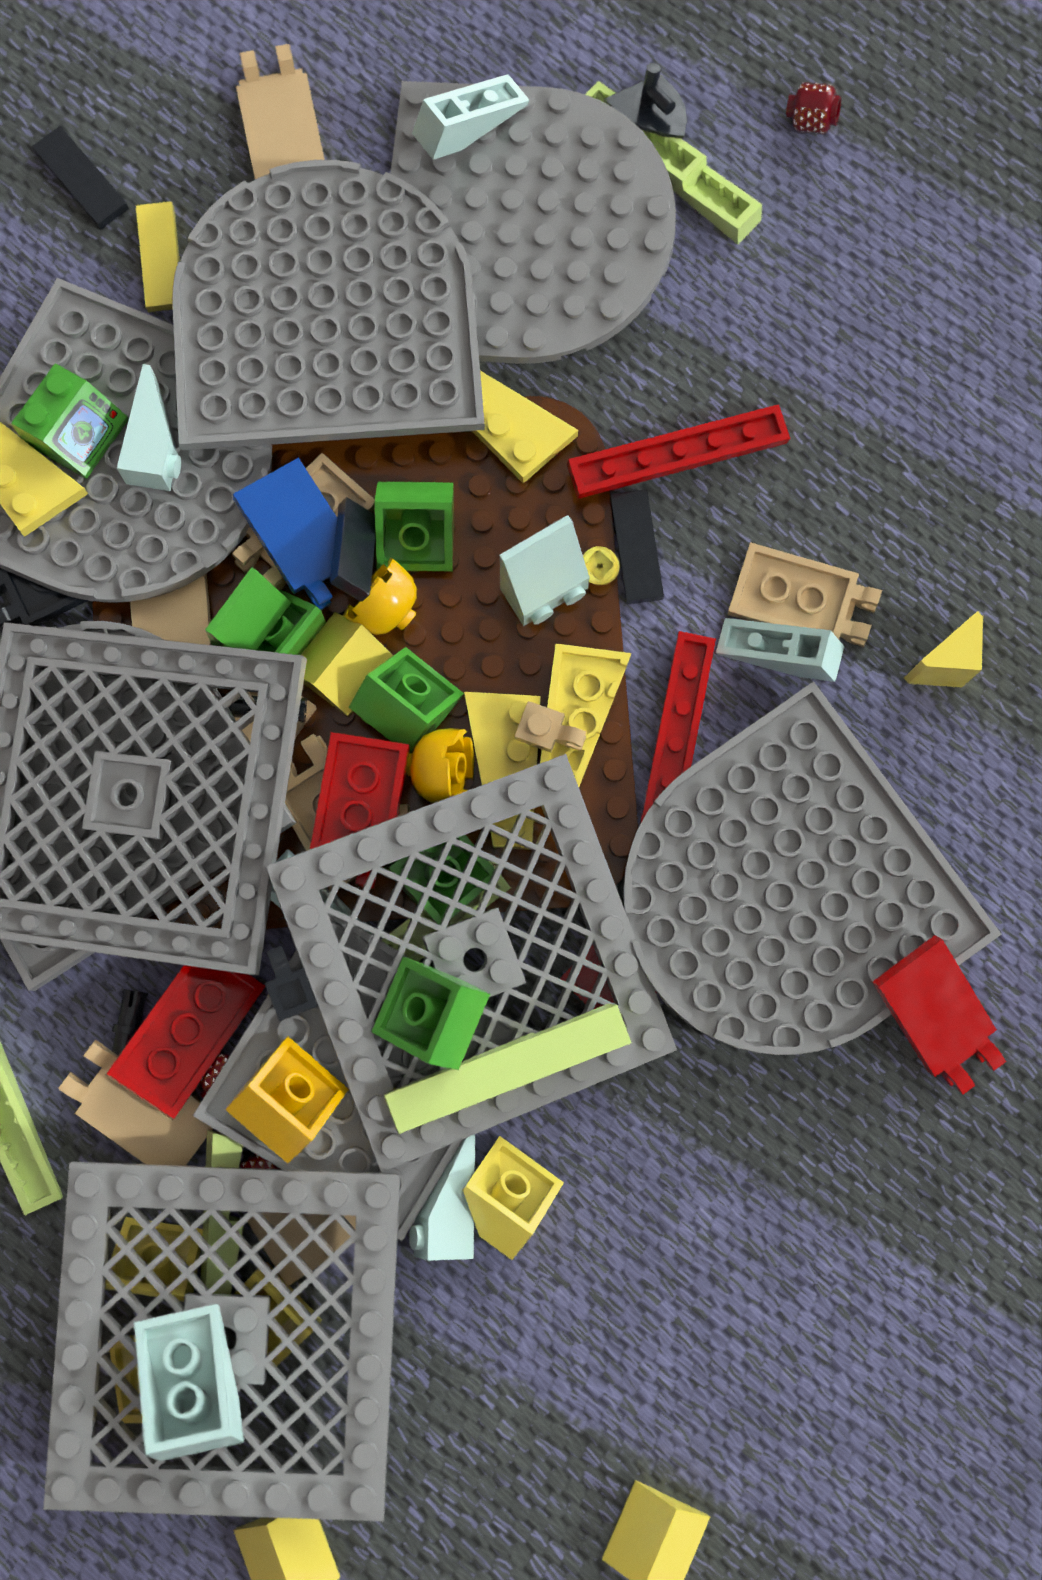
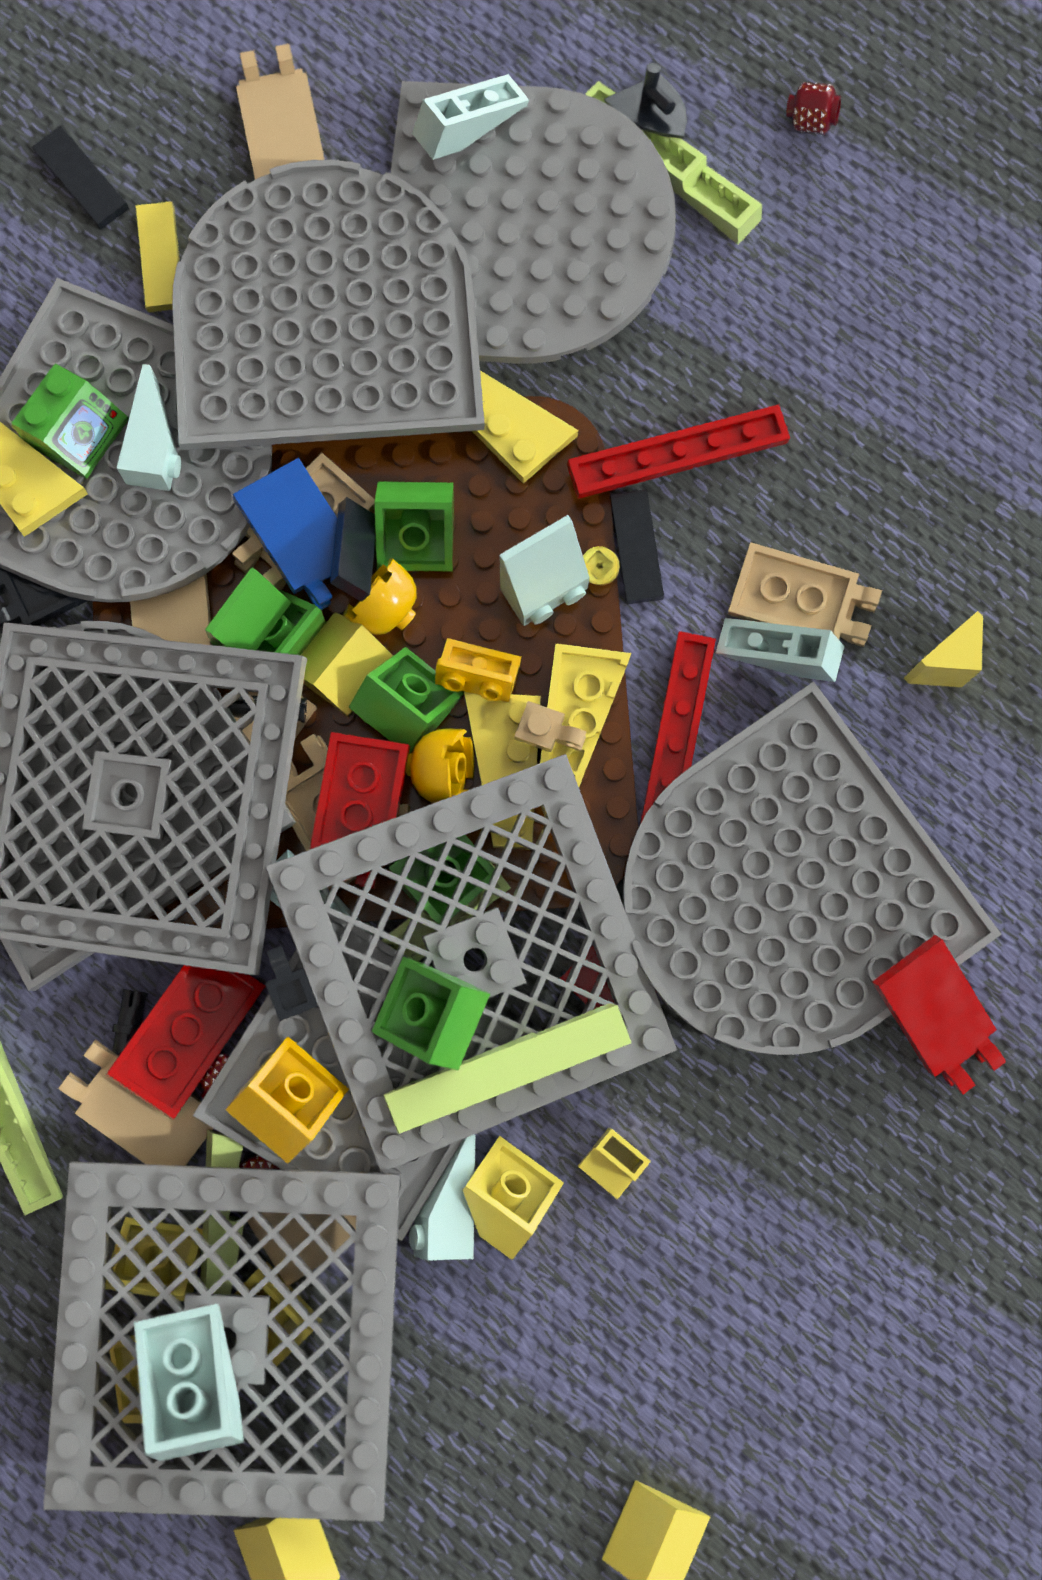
none -> yellow bracket [435,638,521,702]
none -> light yellow piece [578,1127,651,1199]

